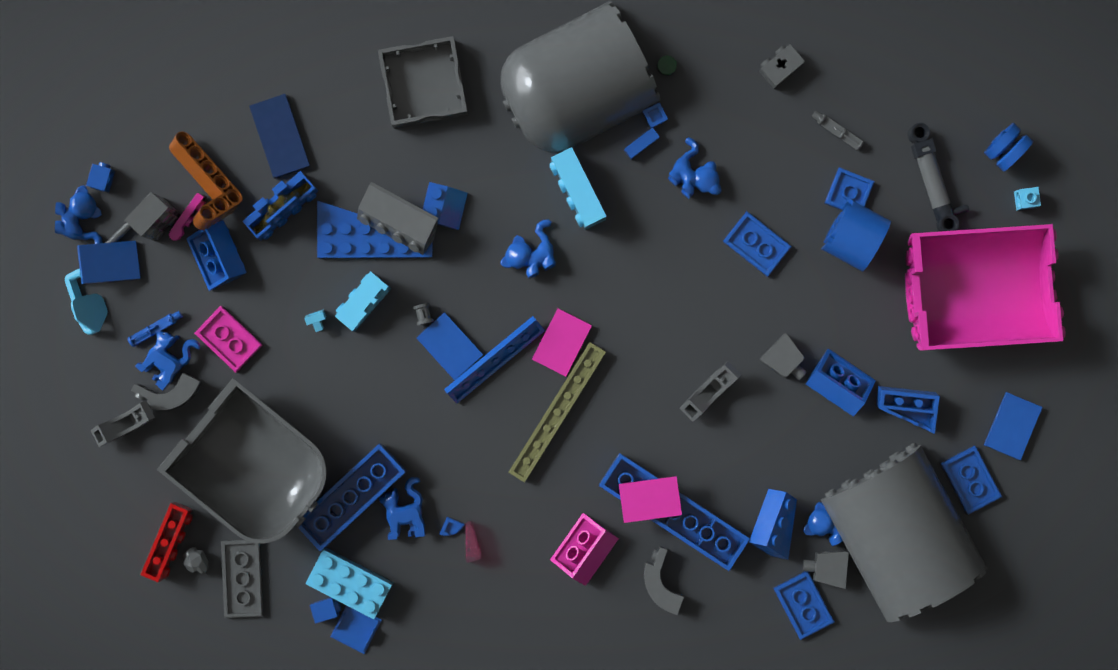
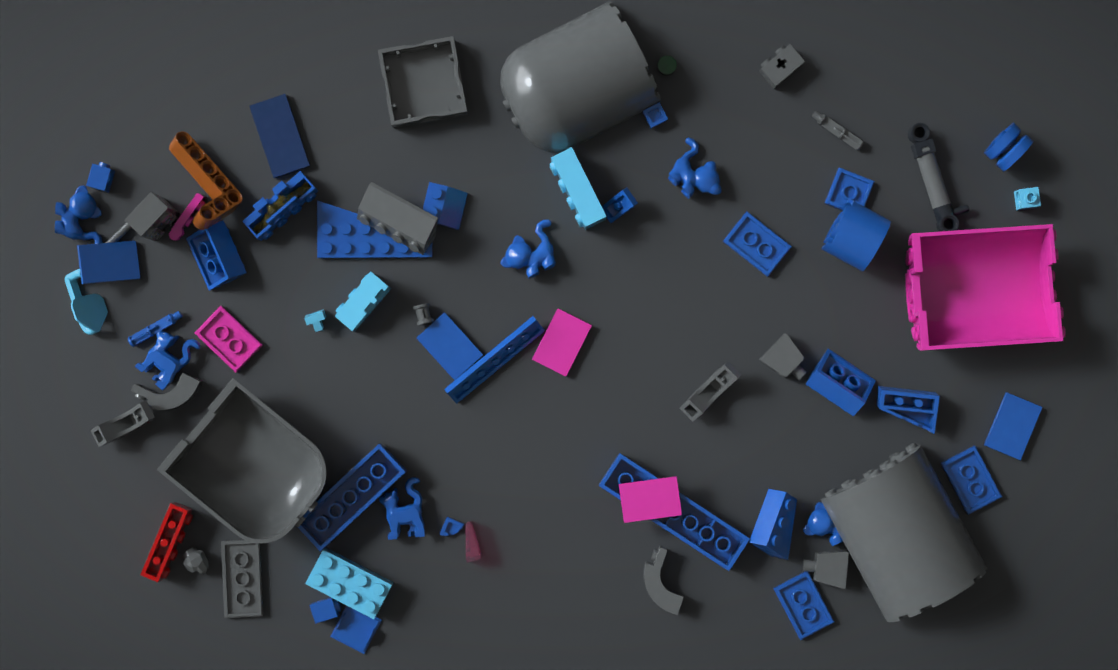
olive plate [508,342,606,483] -> none
dark pink slope [550,513,619,586] -> none
blue piece [624,127,660,160] -> none
none -> blue slope [602,188,638,223]

